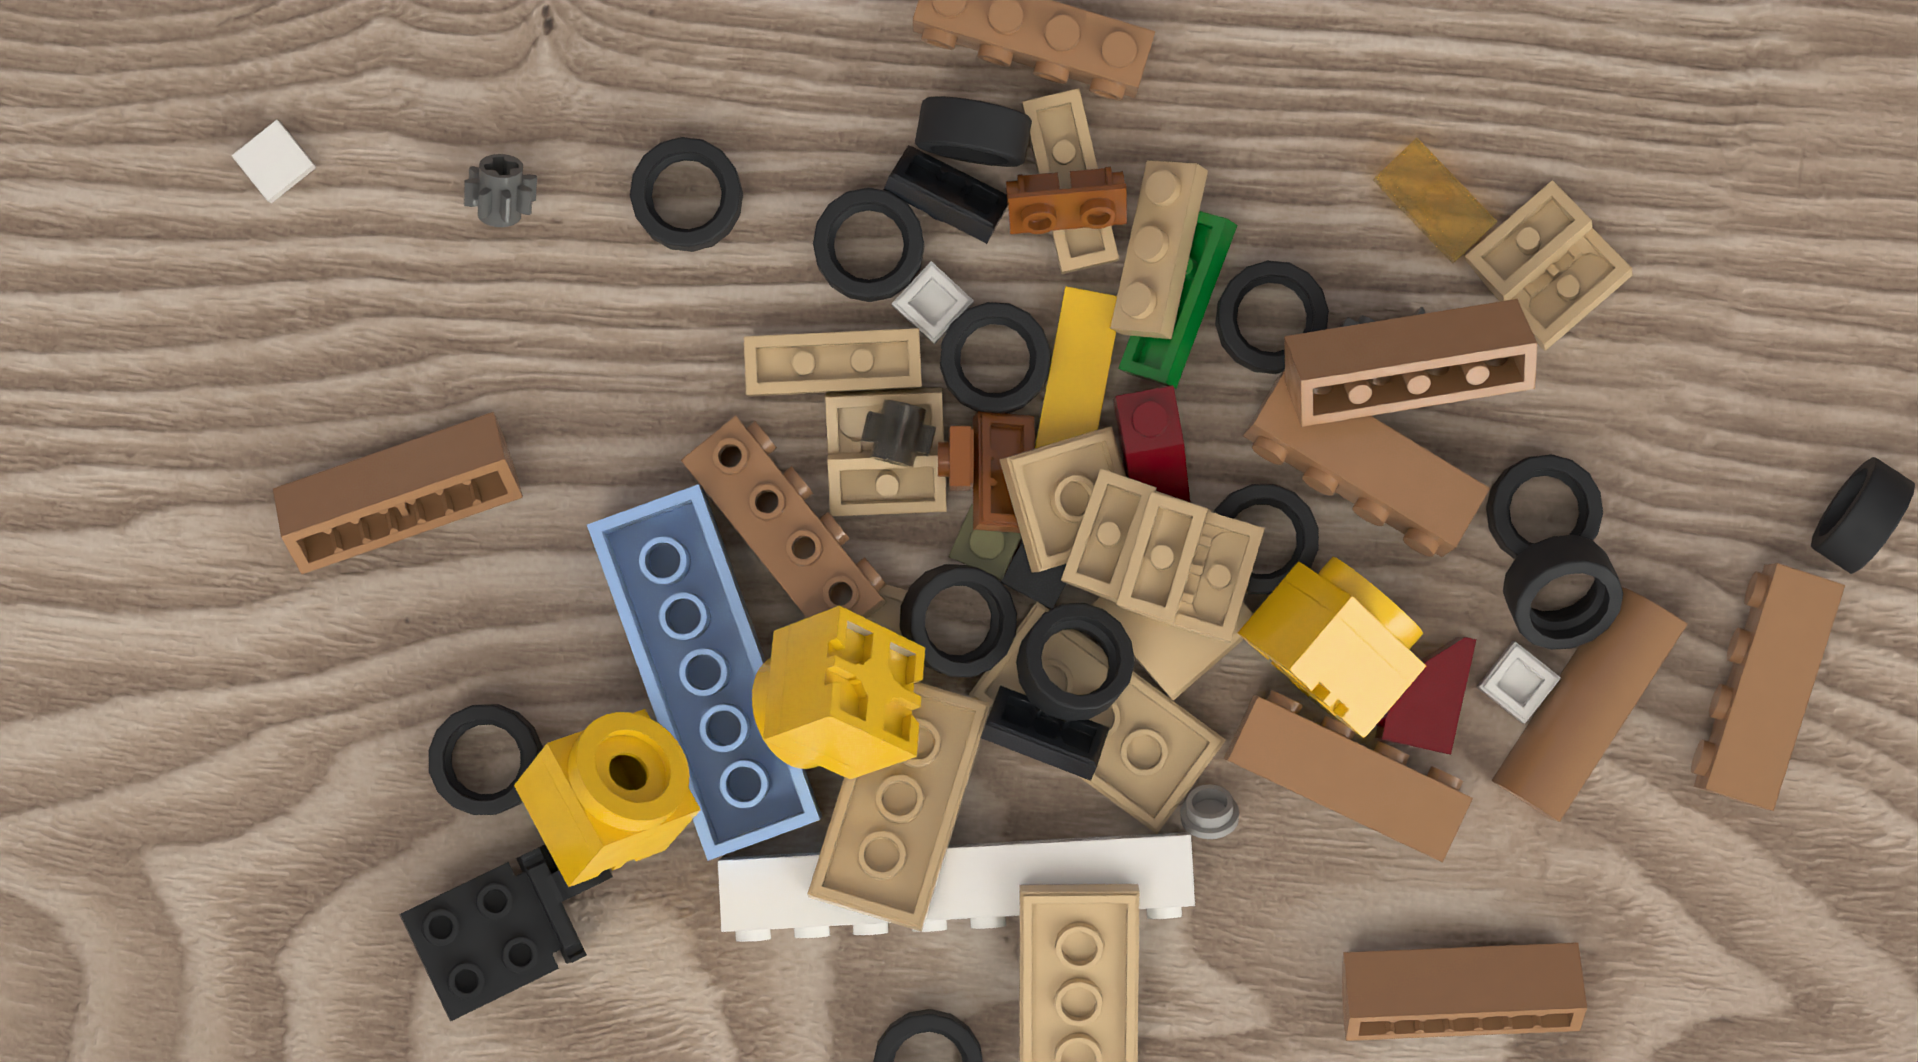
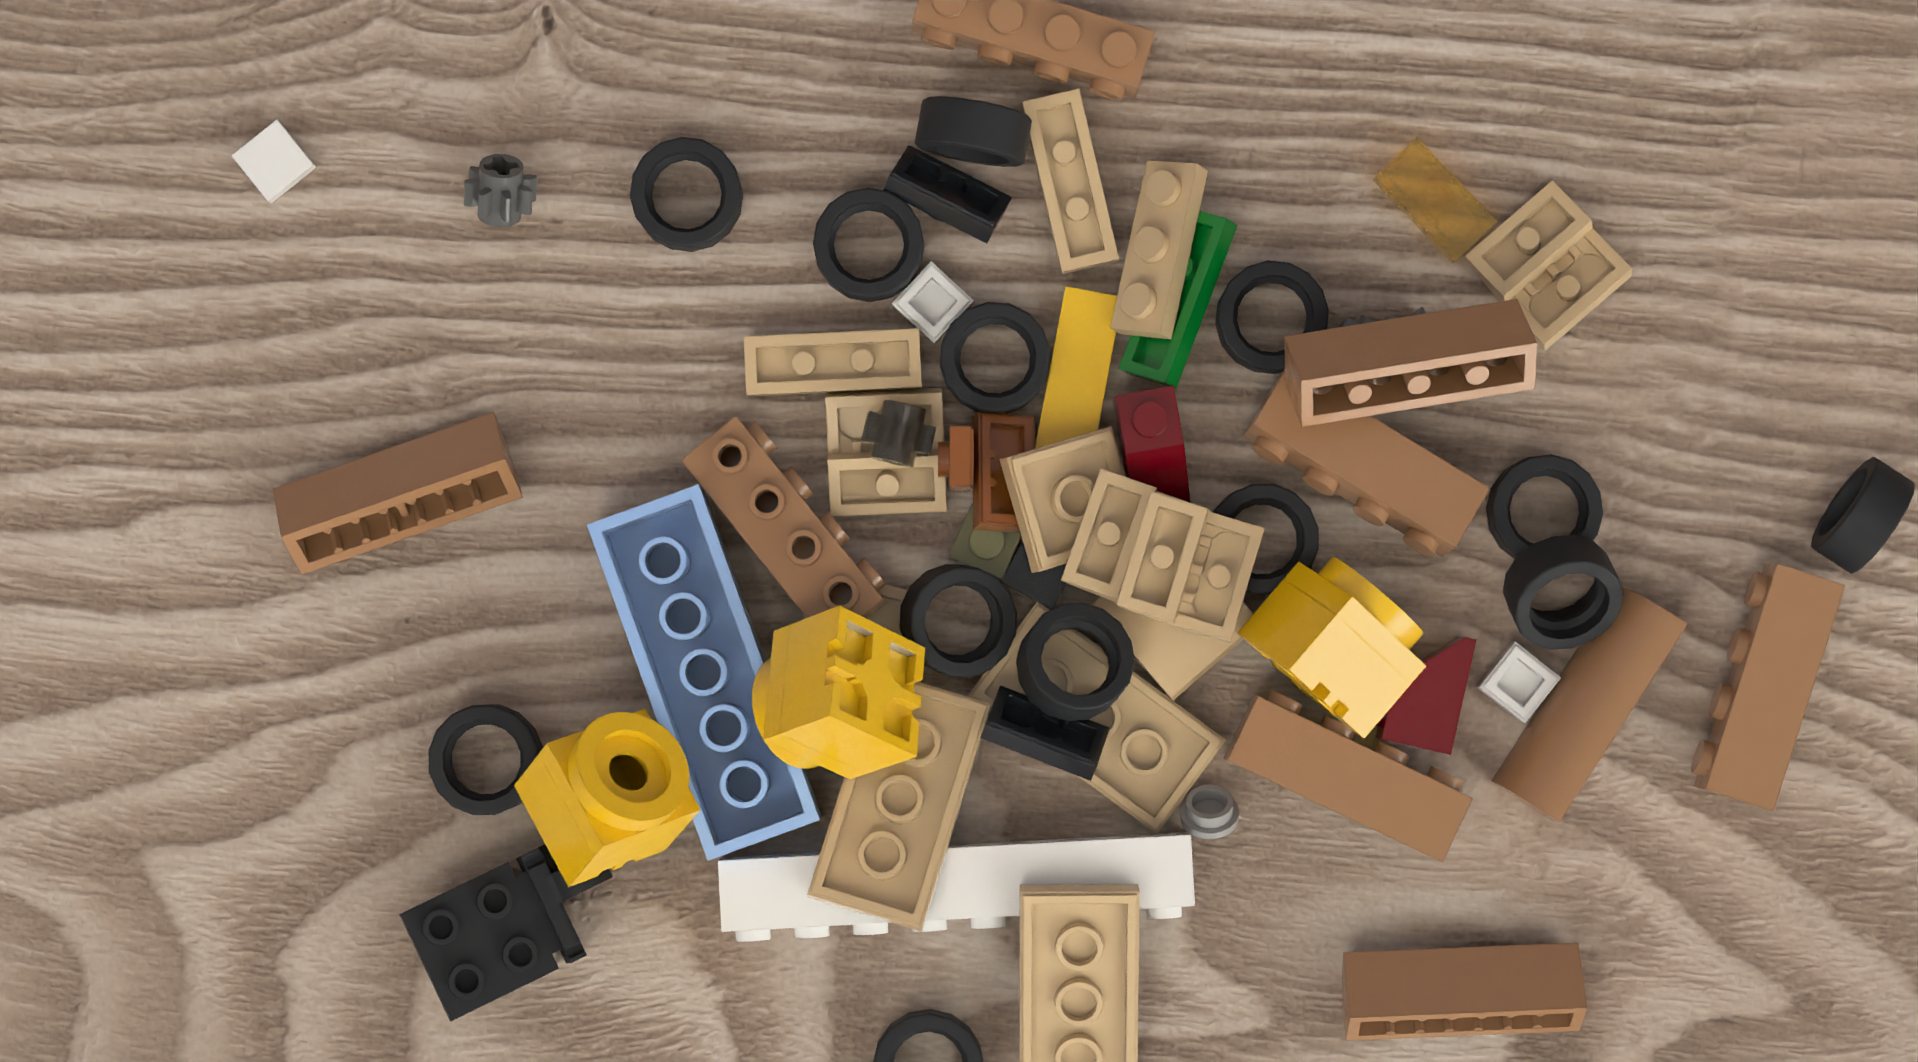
dark orange hinge [1006,166,1127,234] -> none

